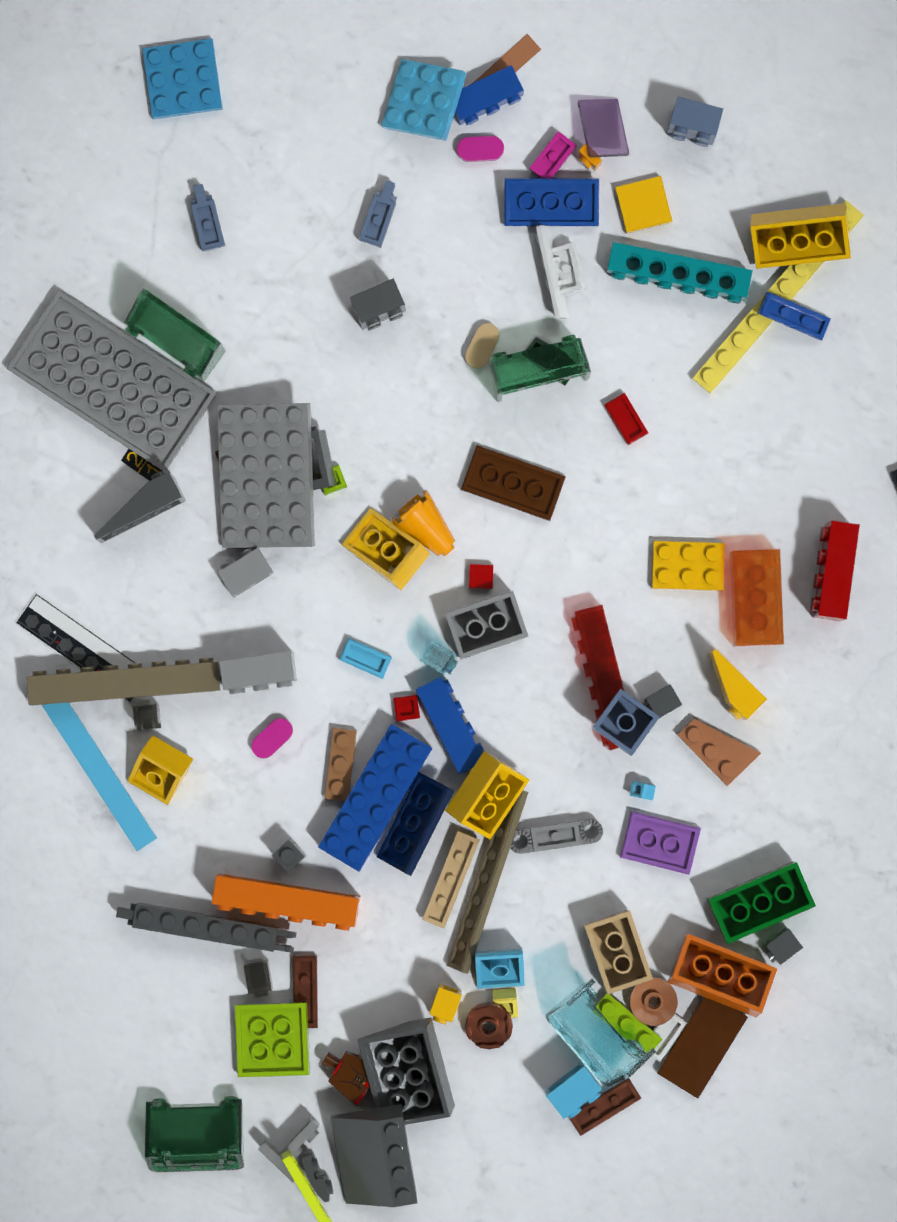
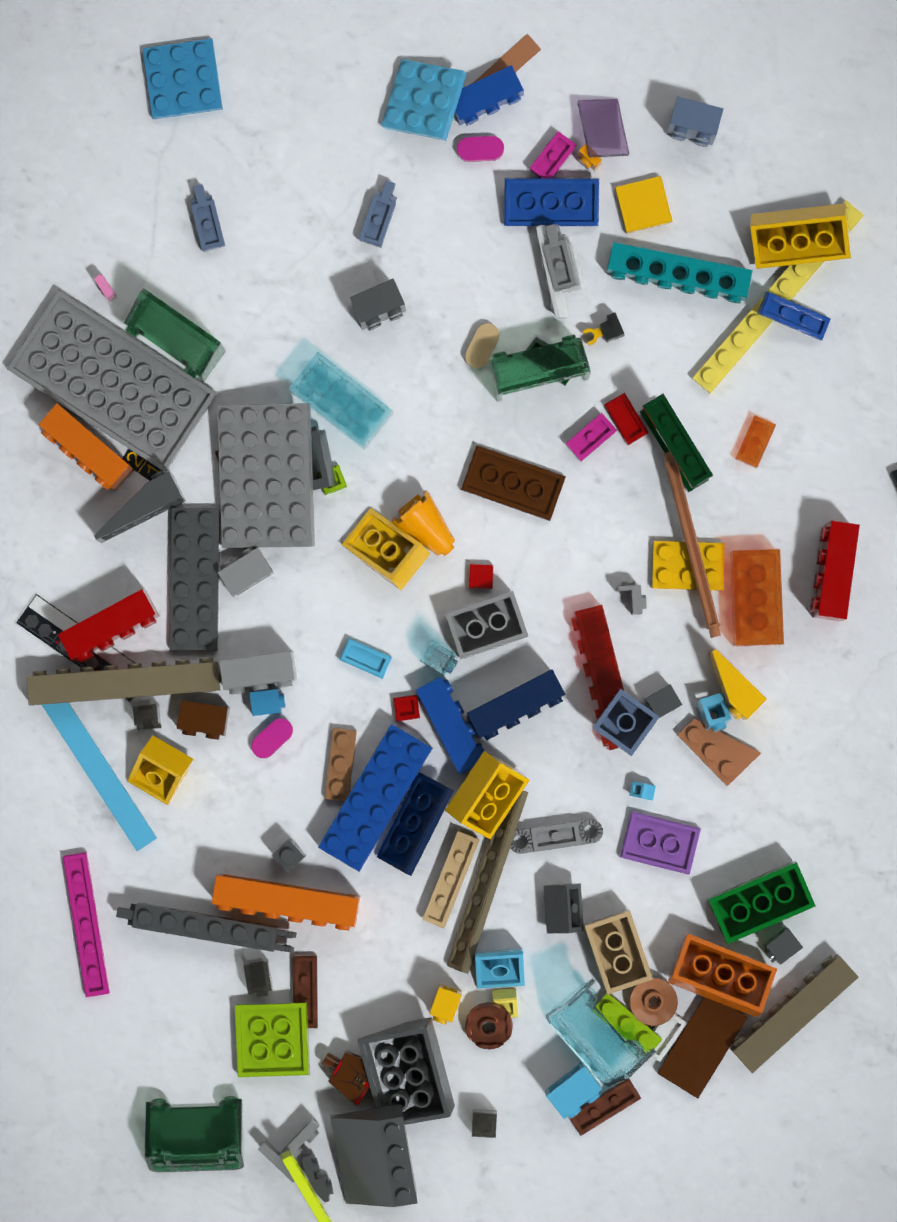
none -> orange brick [38,403,134,491]
none -> red brick [57,589,160,663]
none -> dark pink tile [63,852,110,997]
none -> bright pink tile [94,274,116,301]
none -> dark grey plate [170,508,220,651]
none -> reddish brown brick [177,700,230,740]
none -> dark azure brick [250,689,286,716]
none -> clear light blue brick [288,352,393,450]
none -> dark blue brick [467,669,566,741]
none -> clear smoke brick [472,1109,497,1138]
none -> light grey hinge [543,224,579,292]
none -> dark grey brick [544,883,584,934]
none -> dark pink plate [566,413,617,462]
none -> pearl dark grey piece [583,312,625,346]
none -> light grey bracket [616,581,647,615]
none -> dark green fence [640,393,713,493]
none -> nougat piece [663,452,721,638]
none -> medium azure brick [696,692,732,732]
none -> dark tan brick [731,954,859,1074]
none -> clear orange plate [735,415,776,469]

